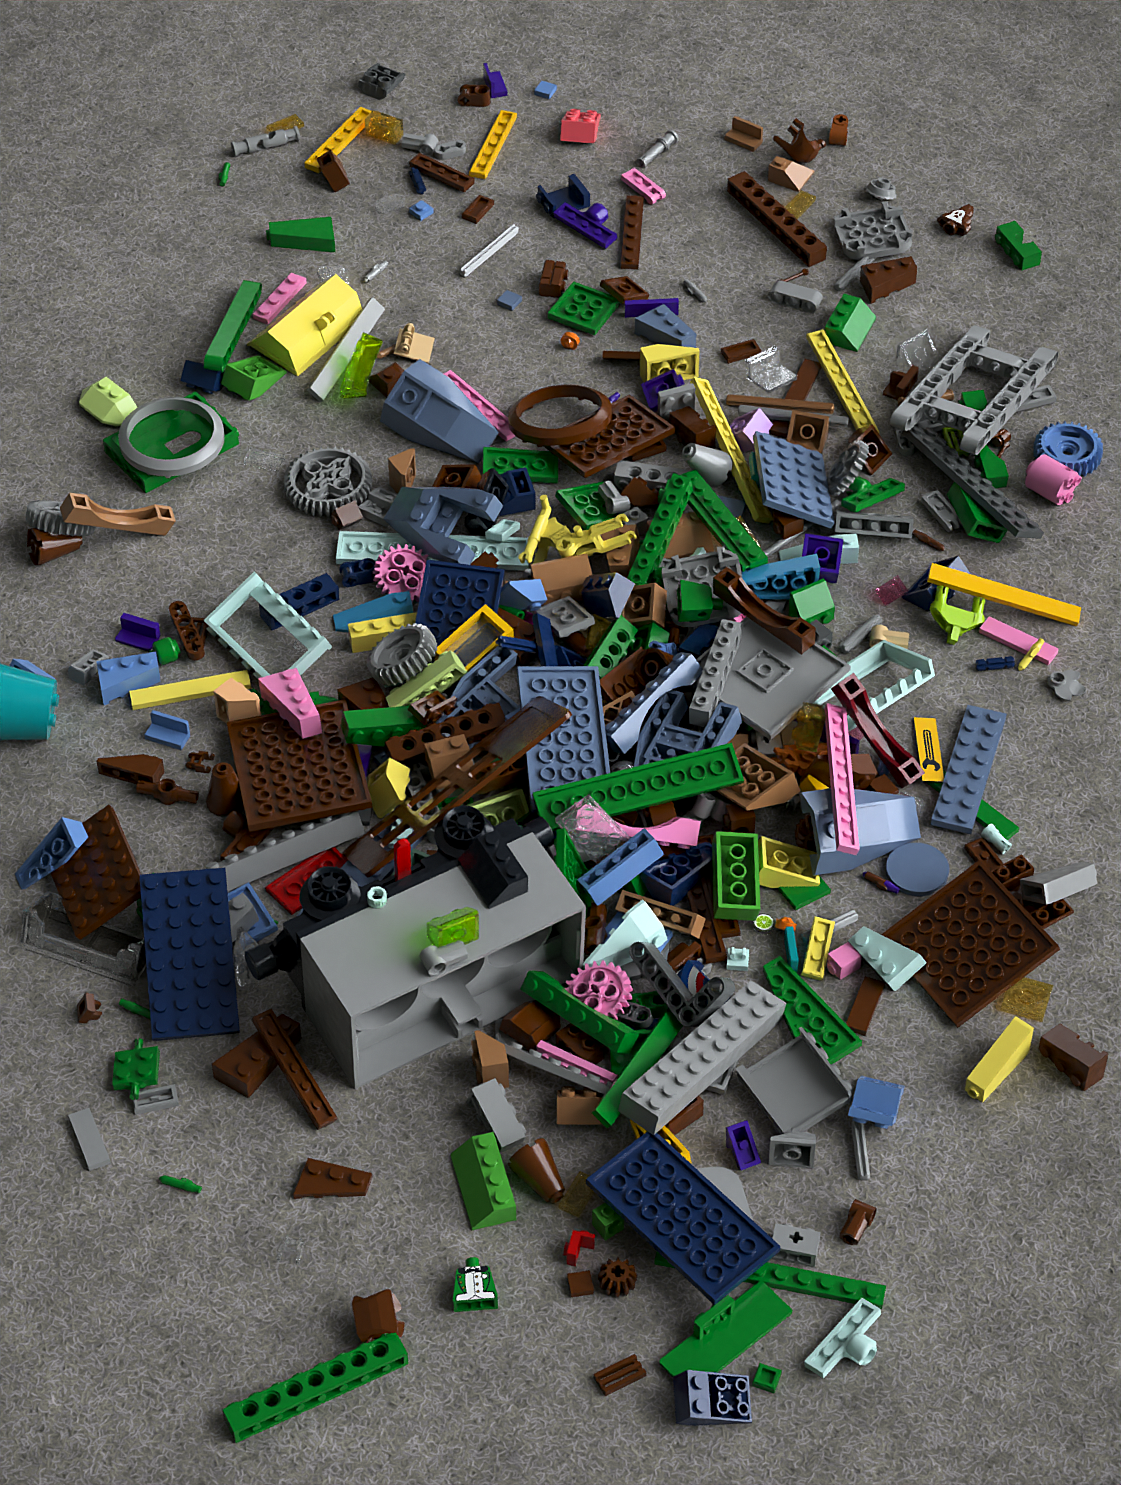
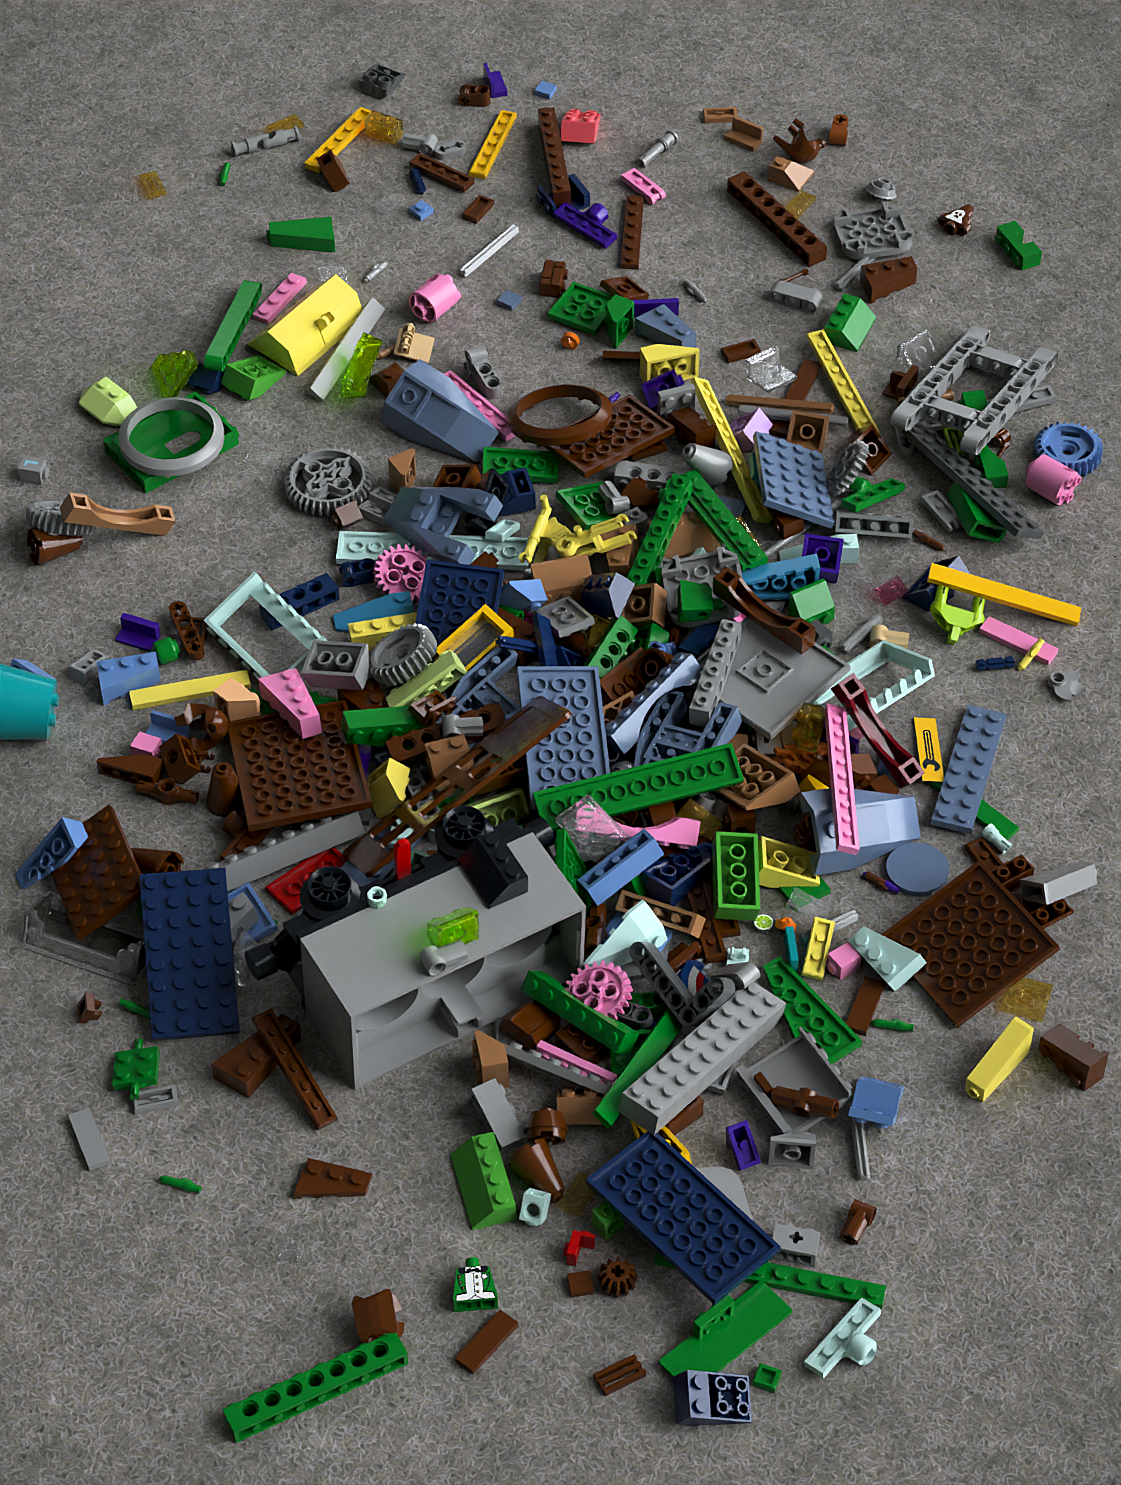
none -> light grey brick [18,456,49,485]
none -> bright pink brick [130,732,162,759]
none -> reddish brown cone [131,847,184,874]
none -> clear yellow tile [139,171,167,200]
none -> clear neon green plate [150,350,199,398]
none -> reddish brown brick [159,733,201,784]
none -> reddish brown piece [174,703,228,752]
none -> light grey slope [301,640,369,690]
none -> bright pink cylinder [409,274,461,323]
none -> light grey piece [442,714,483,739]
none -> reddish brown tile [455,1310,518,1374]
none -> light grey piece [464,345,501,399]
none -> light aqua brick [519,1188,551,1226]
none -> reddish brown cone [524,1108,569,1145]
none -> reddish brown brick [538,107,571,209]
none -> green slope [605,294,634,349]
none -> clear yellow tile [677,798,723,840]
none -> medium nougat tile [703,107,738,123]
none -> light grey beam [711,962,760,991]
none -> reddish brown tile [754,1072,773,1100]
none -> reddish brown piece [770,1086,840,1119]
none -> clear tile [785,887,833,921]
none -> green piece [871,1019,914,1032]

